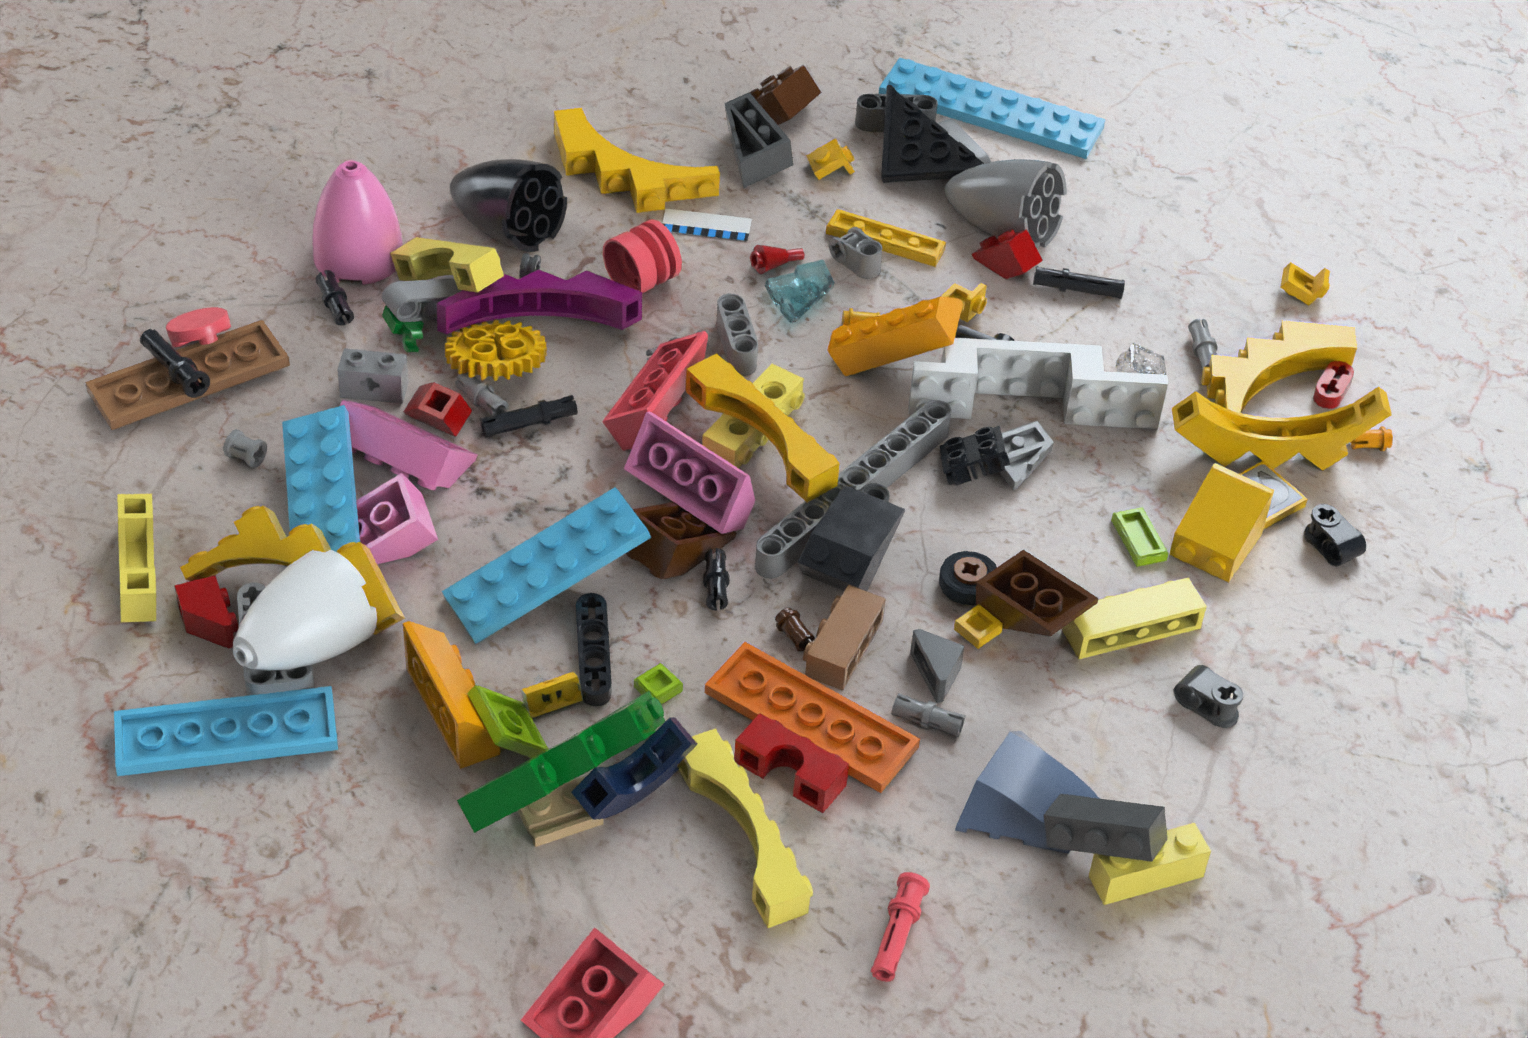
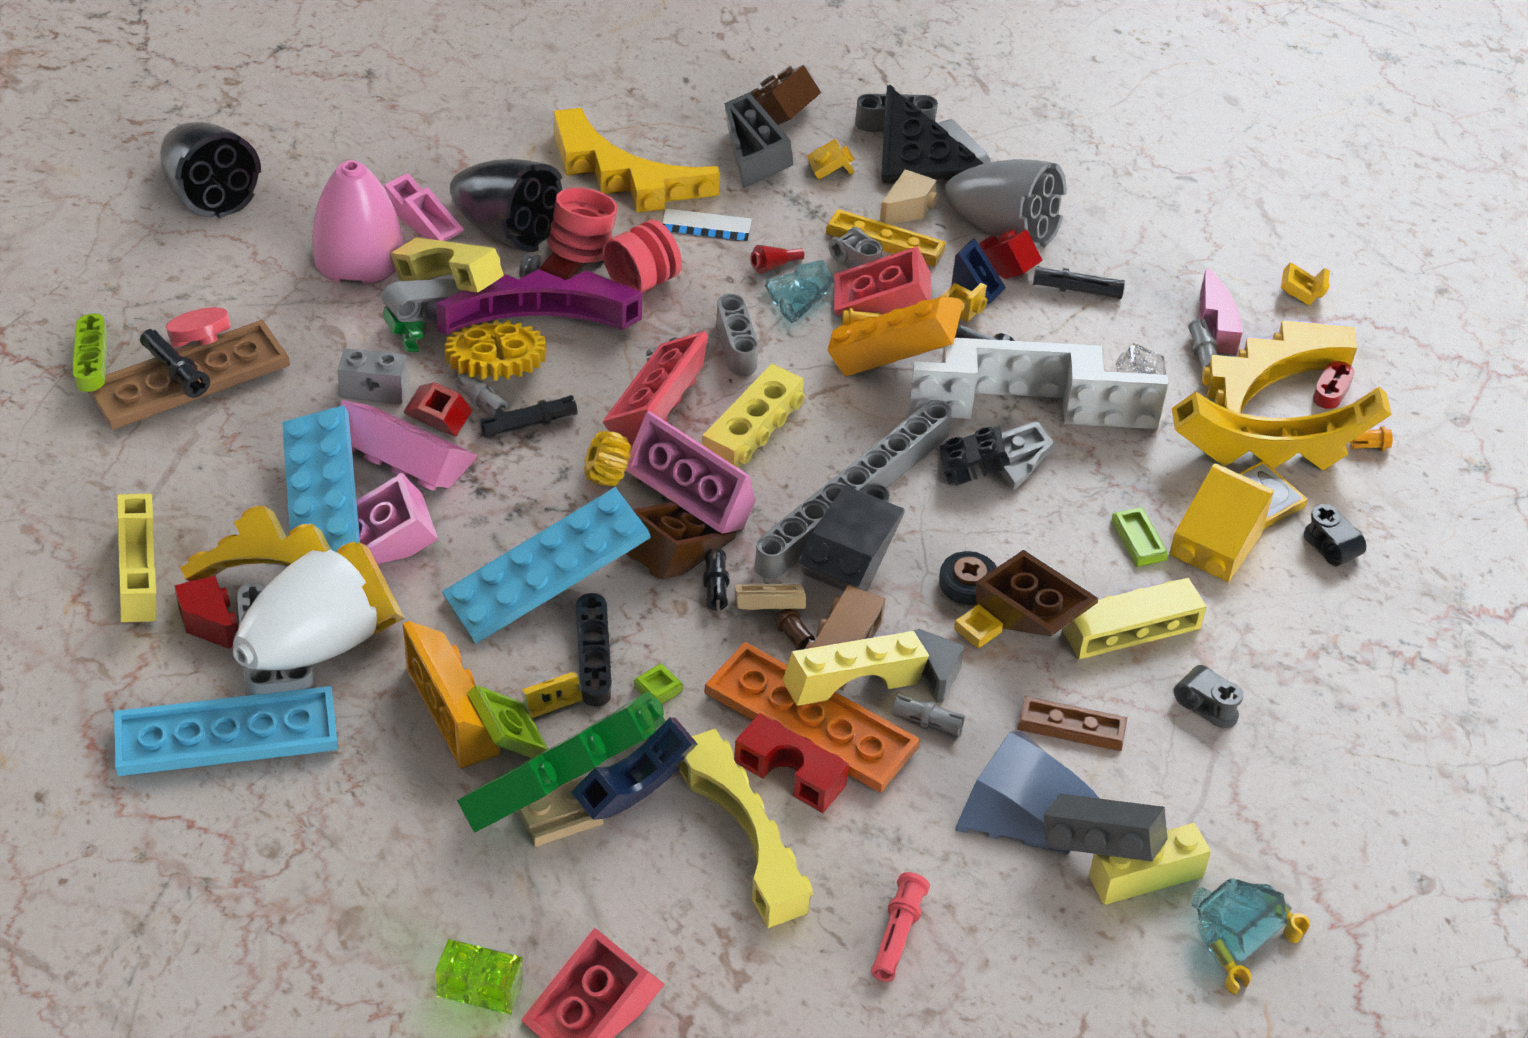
light grey bush [223,429,267,468] -> none
black pin [315,270,354,326] -> none
yellow arch [686,353,840,503] -> none
medium azure plate [879,57,1105,159] -> none
none -> lime beam [73,313,107,392]
none -> black cylinder [160,122,261,218]
none -> bright pink slope [384,173,464,241]
none -> clear neon green brick [435,939,523,1015]
none -> clear red tile [540,252,581,280]
none -> coral wheel [548,187,618,263]
none -> yellow gear [583,430,631,486]
none -> tan plate [734,584,806,610]
none -> light yellow arch [782,631,929,706]
none -> coral slope [834,246,932,316]
none -> tan slope [880,169,939,225]
none -> dark blue slope [951,239,1006,305]
none -> dark orange tile [1017,696,1128,751]
none -> clear light blue torso [1191,878,1310,994]
none -> bright pink slope [1200,269,1243,355]

